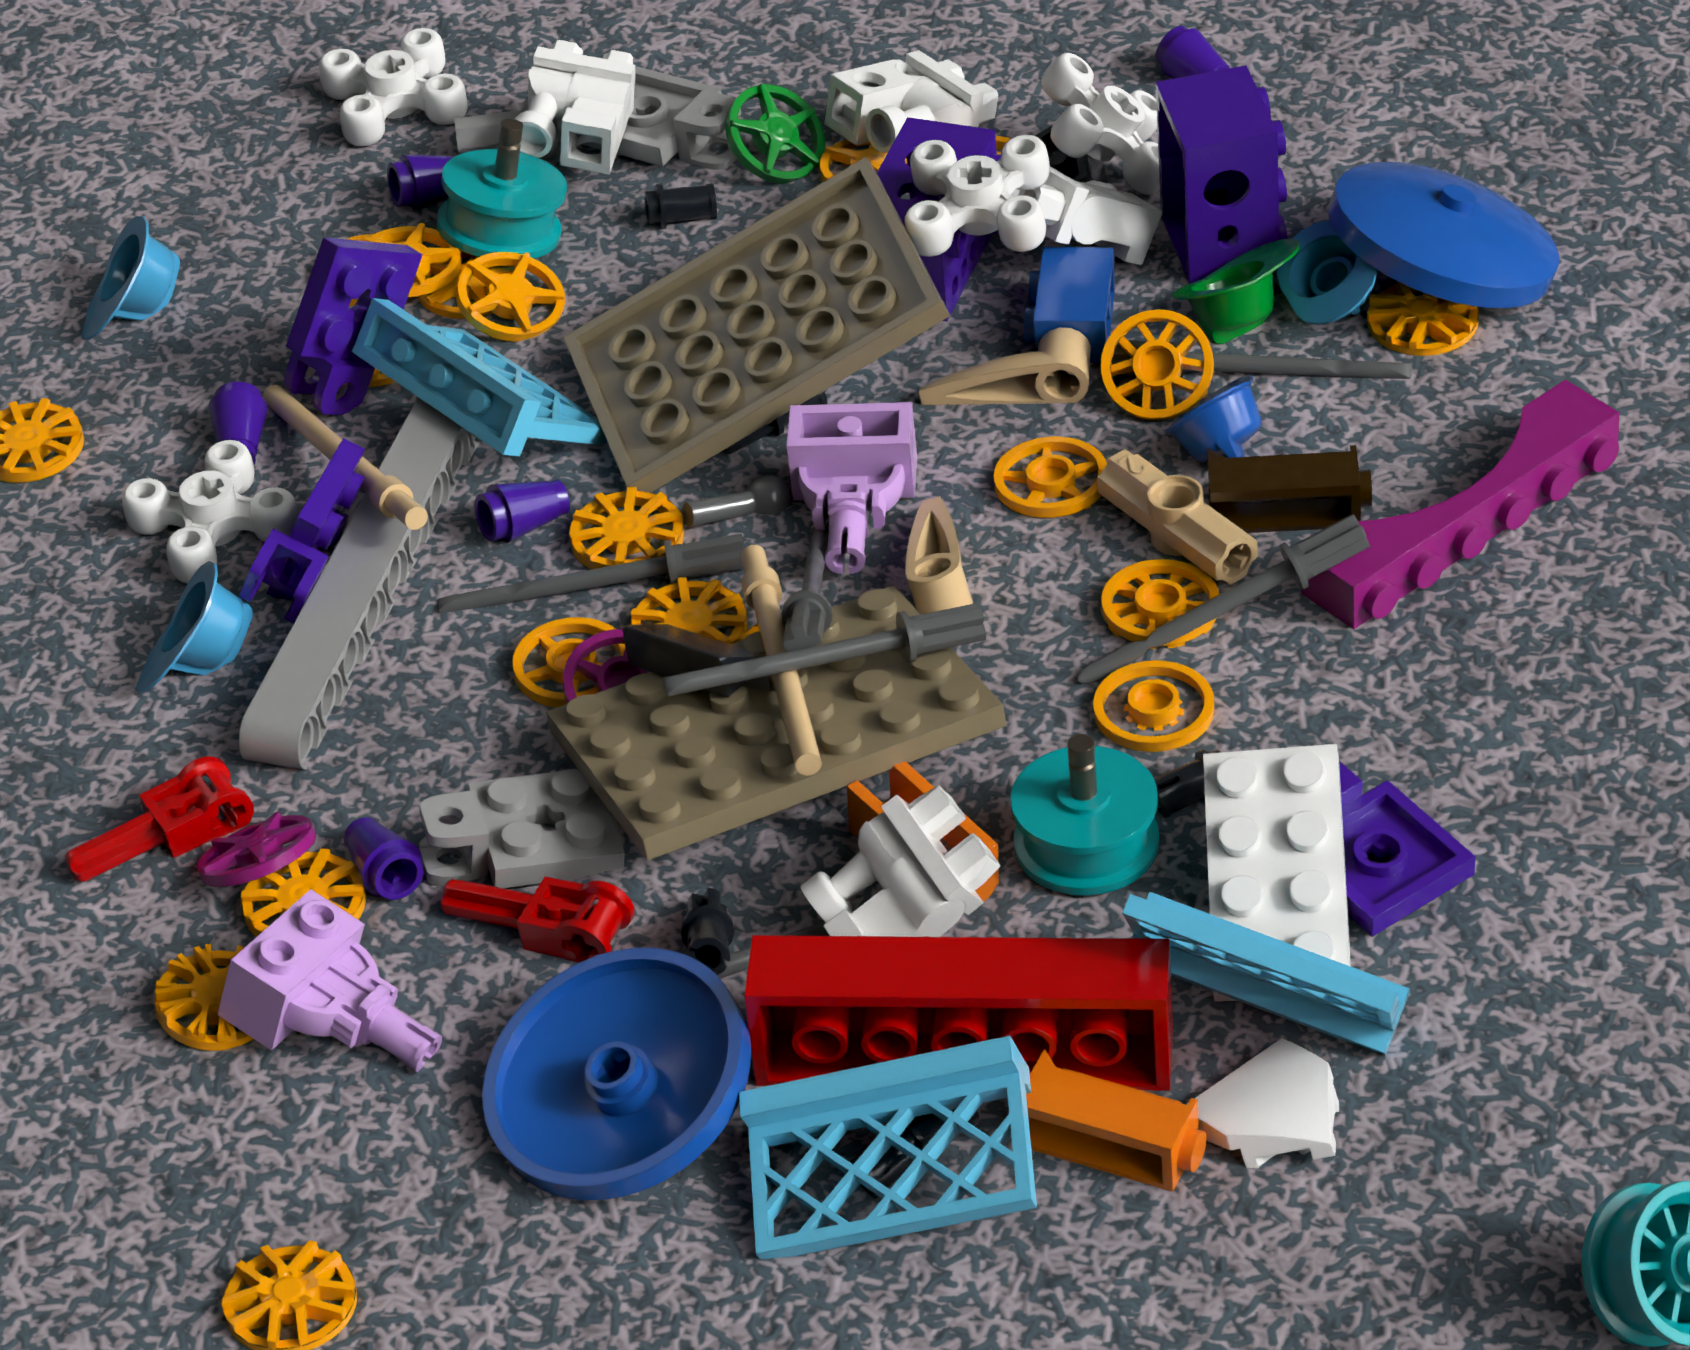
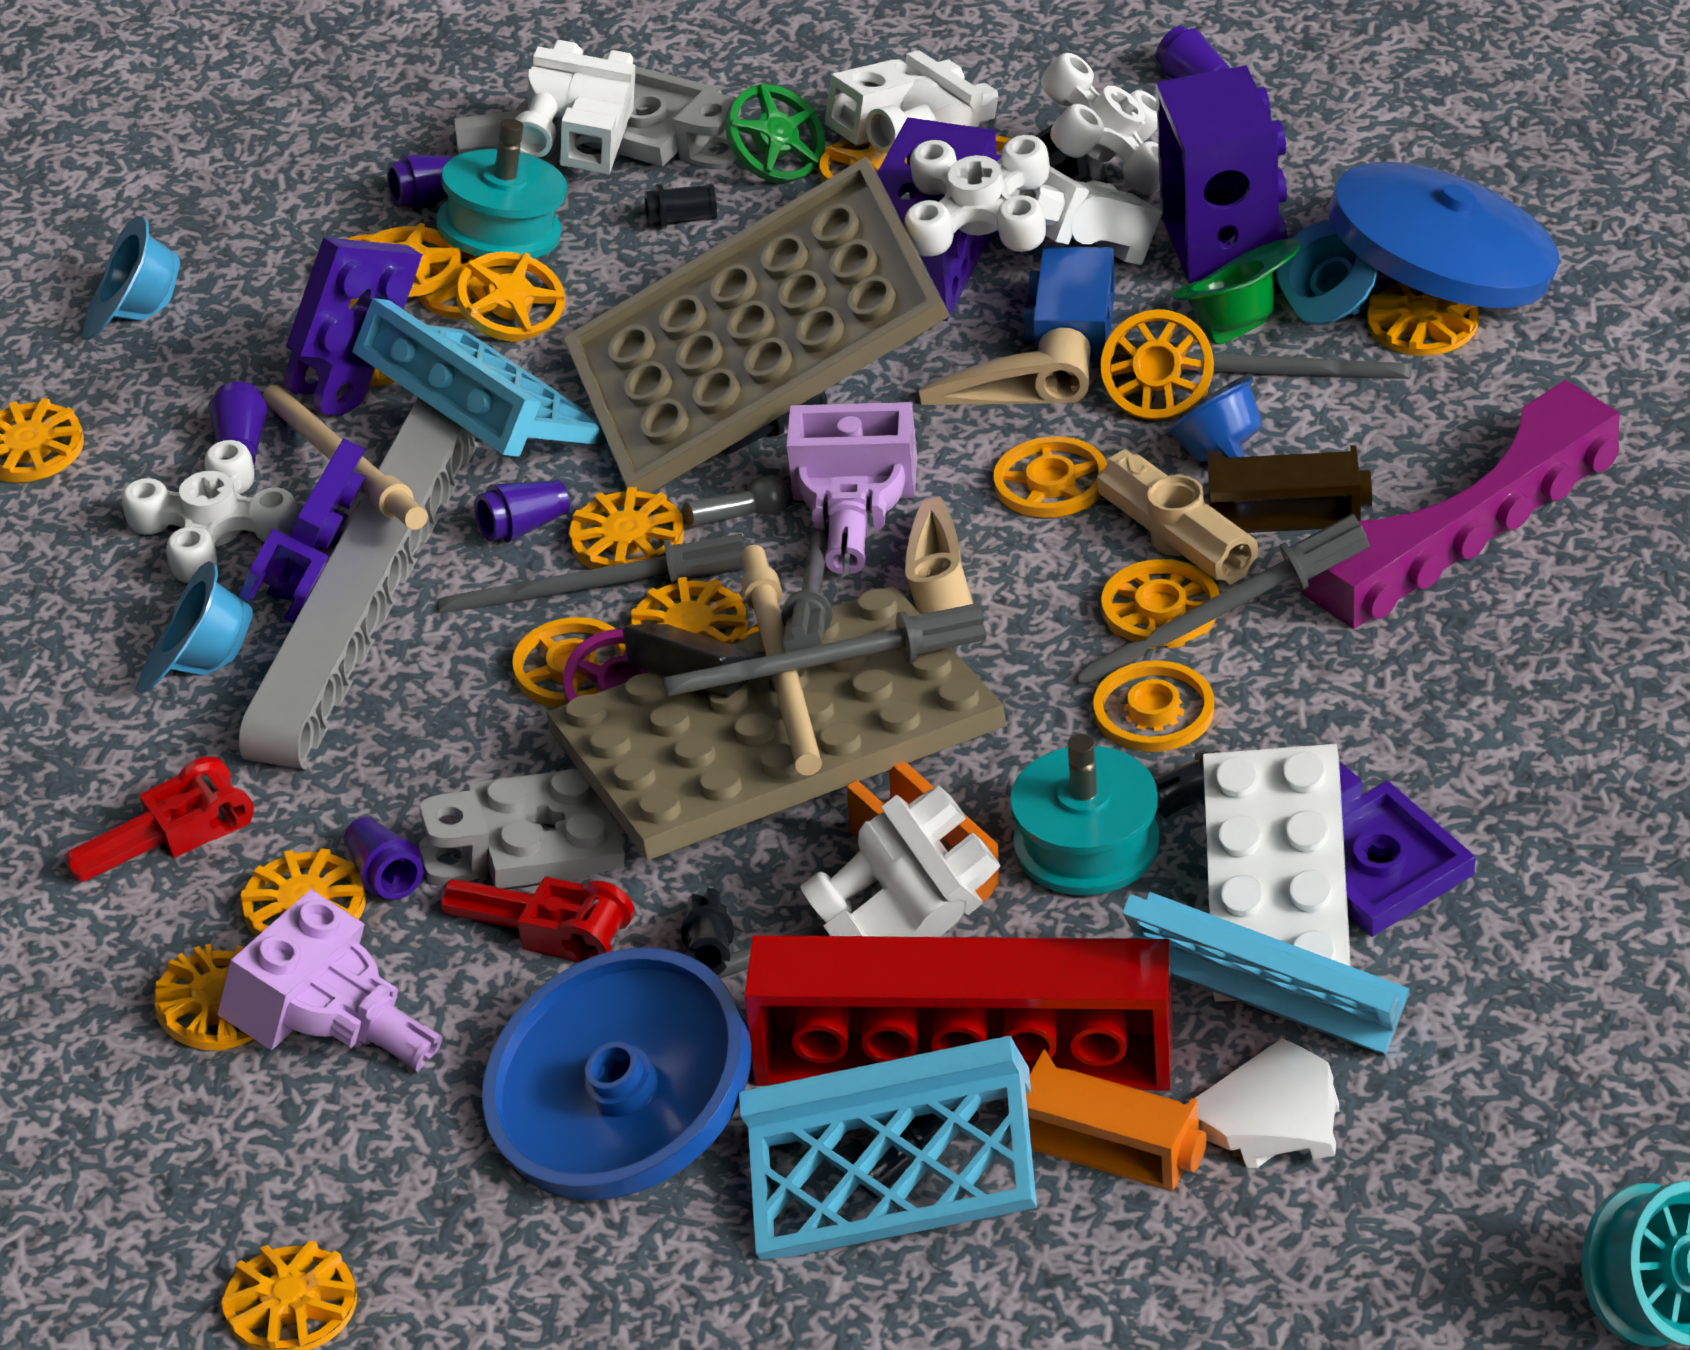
magenta wheel [197,812,317,887] -> none
white gear [319,28,468,146] -> none

